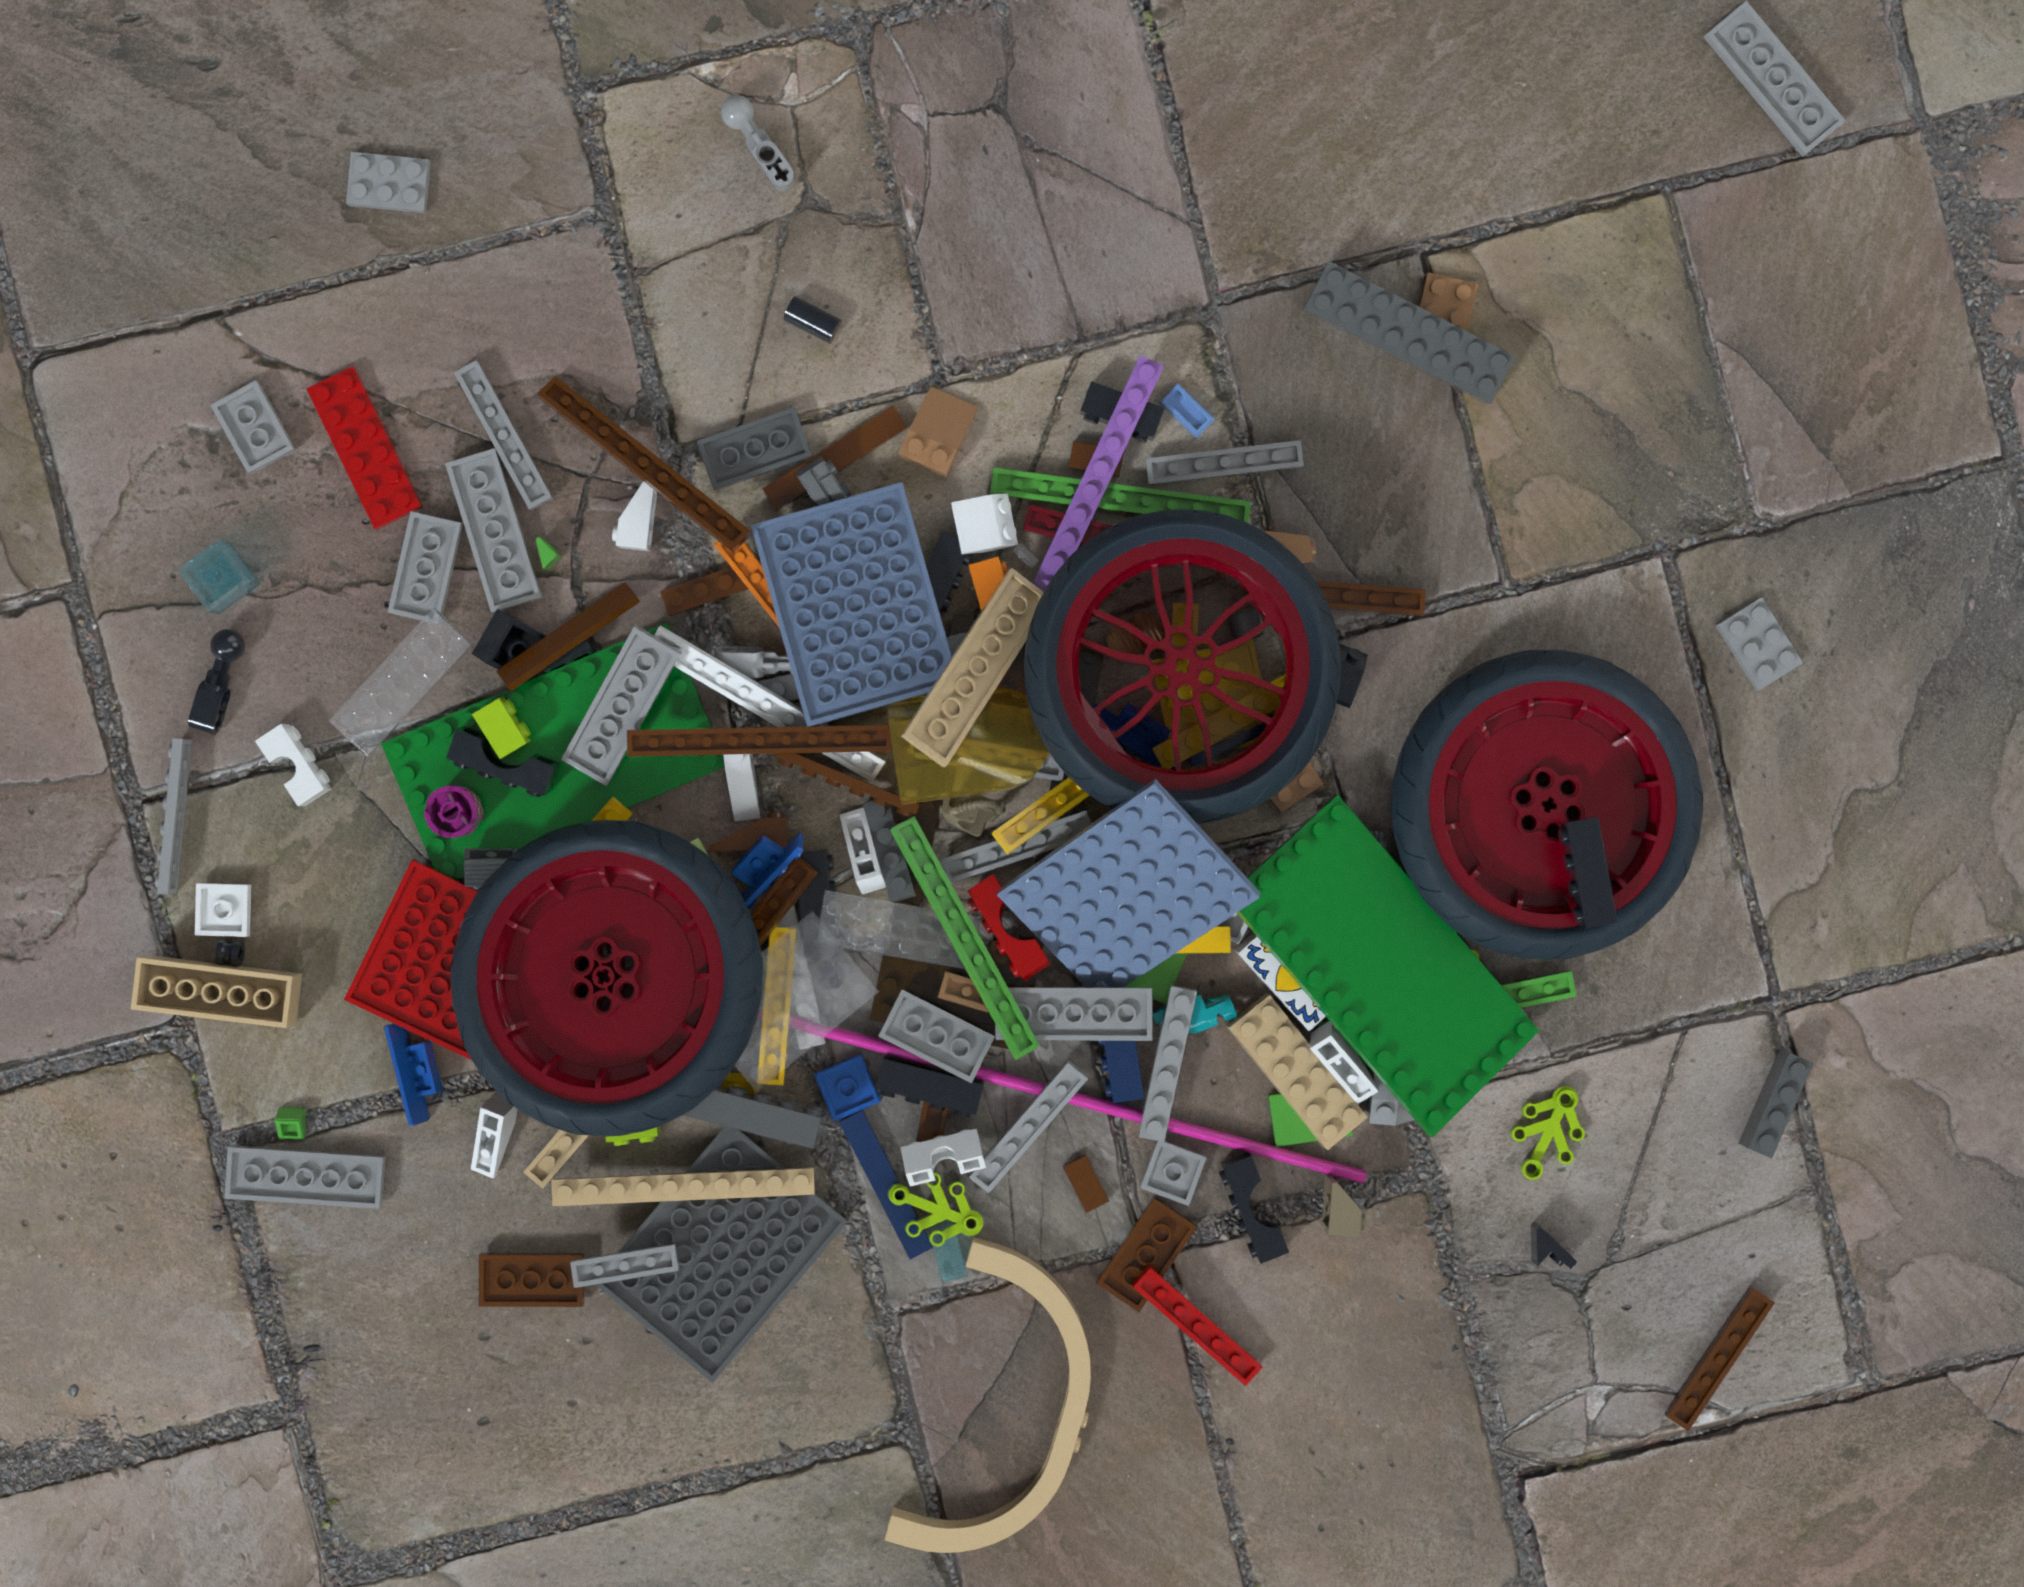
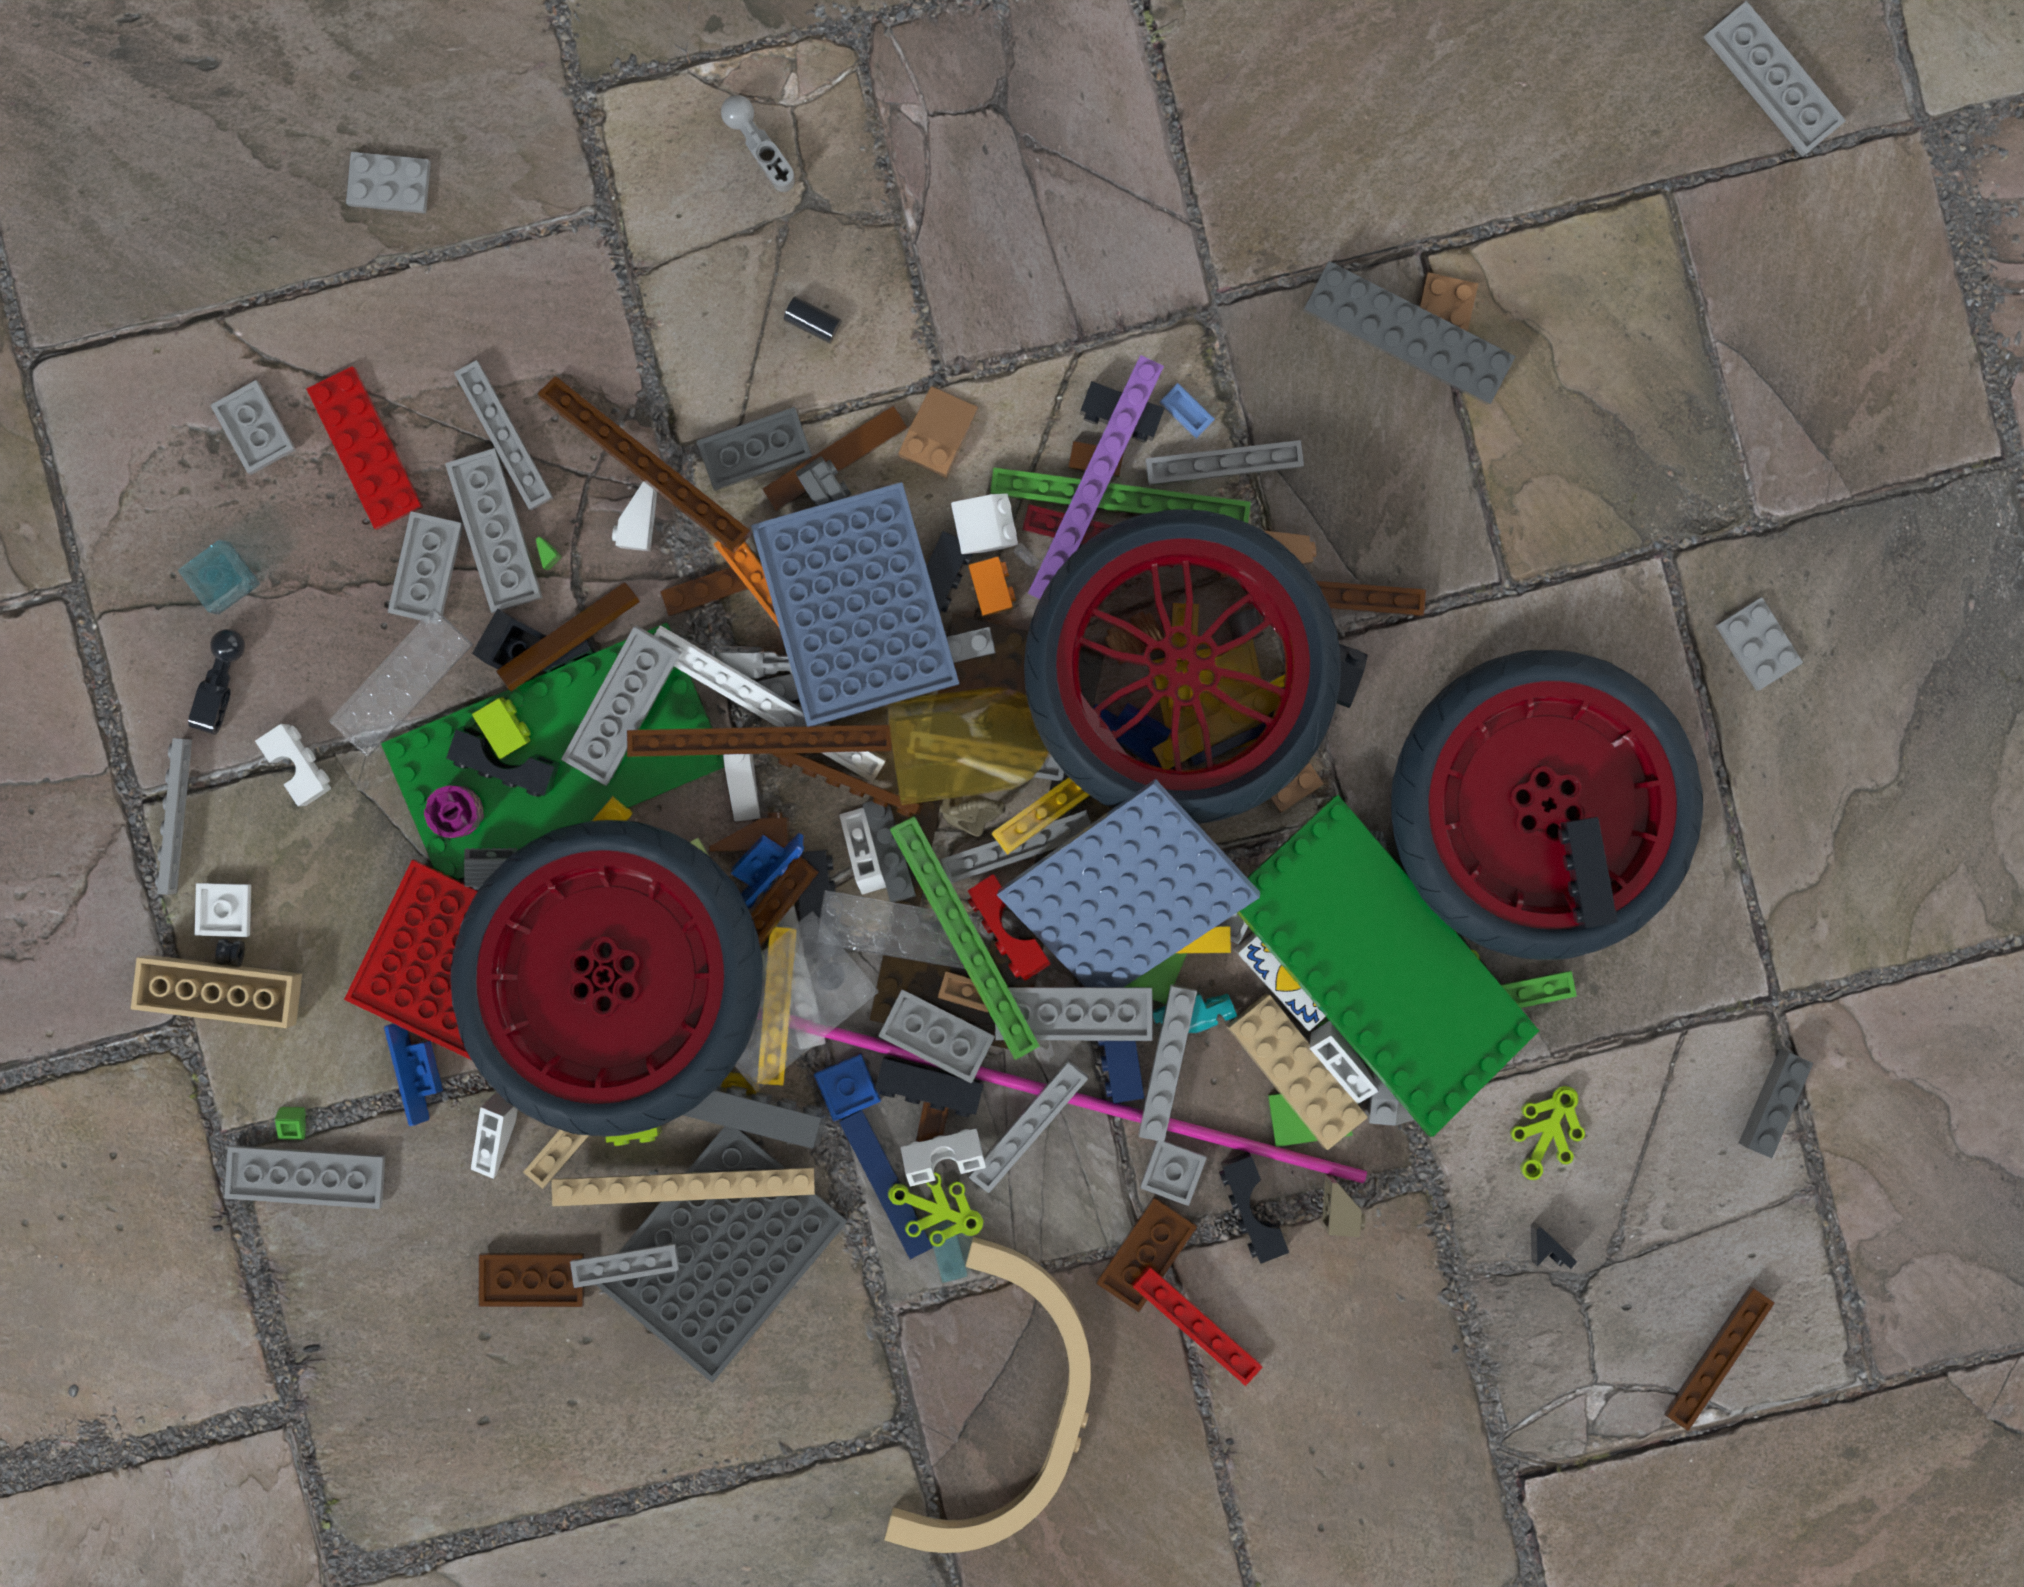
tan plate [901,568,1043,767] -> none
reddish brown tile [1063,1154,1109,1213] -> none

